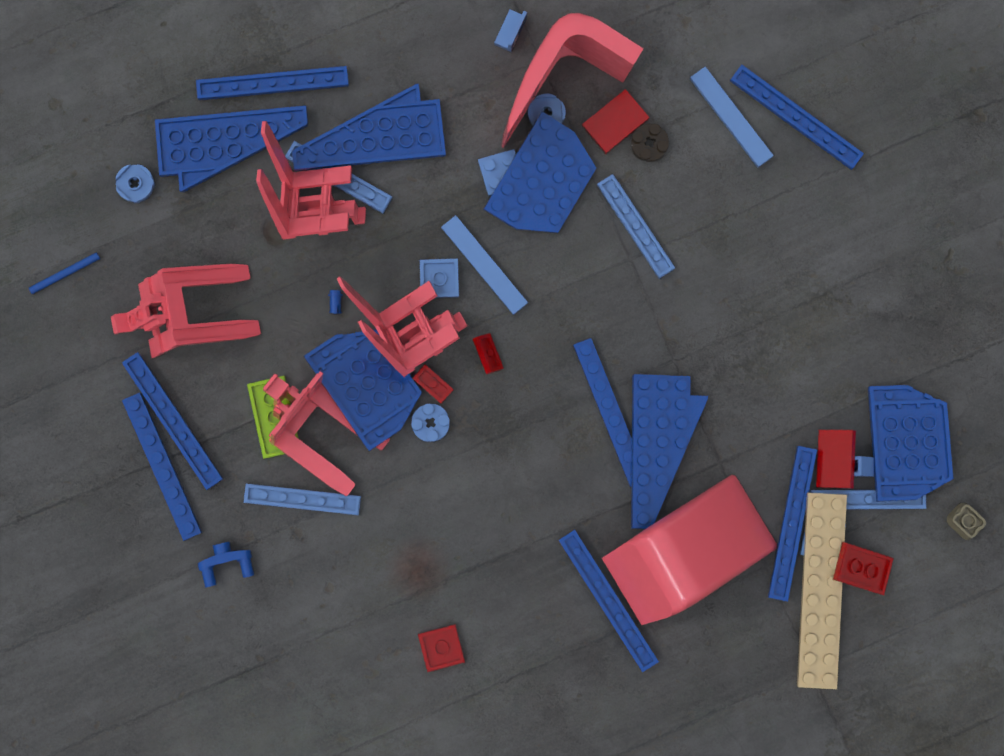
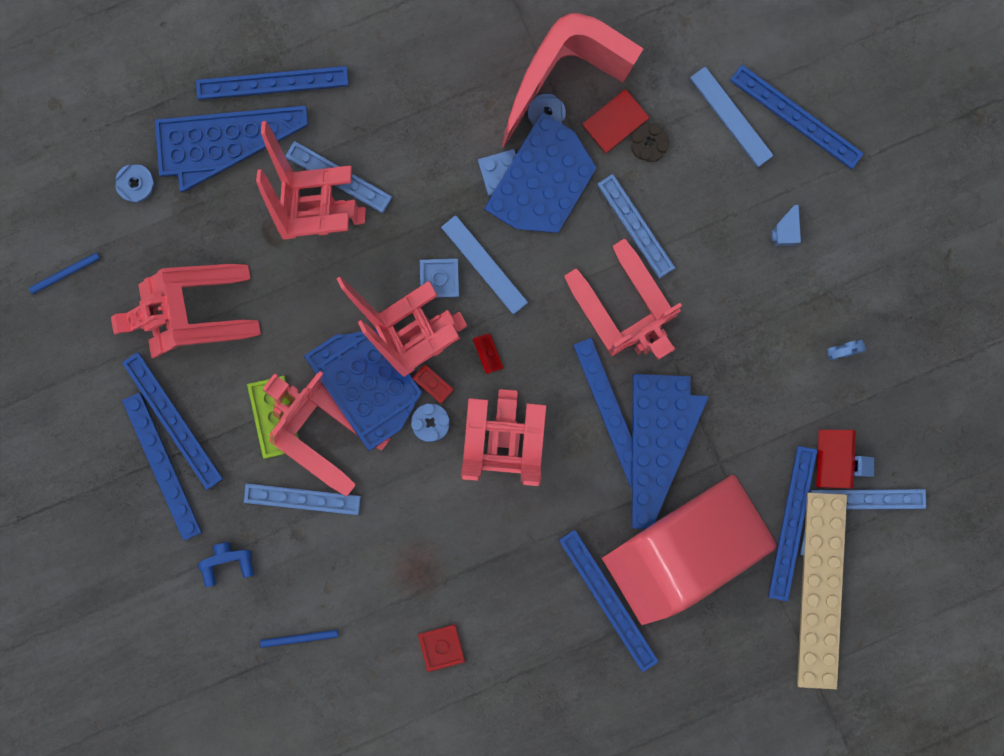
blue wing [292,84,446,171] -> none
blue pin [328,290,343,314] -> none
medium blue panel [494,9,527,52] -> none
red tile [833,542,894,595] -> none
blue plate [868,385,953,502] -> none
dark tan piece [947,503,986,540] -> none
none -> blue bar [260,630,339,648]
none -> coral piece [460,389,546,486]
none -> coral piece [564,239,682,360]
none -> medium blue slope [771,205,801,247]
none -> medium blue plate [827,340,867,361]

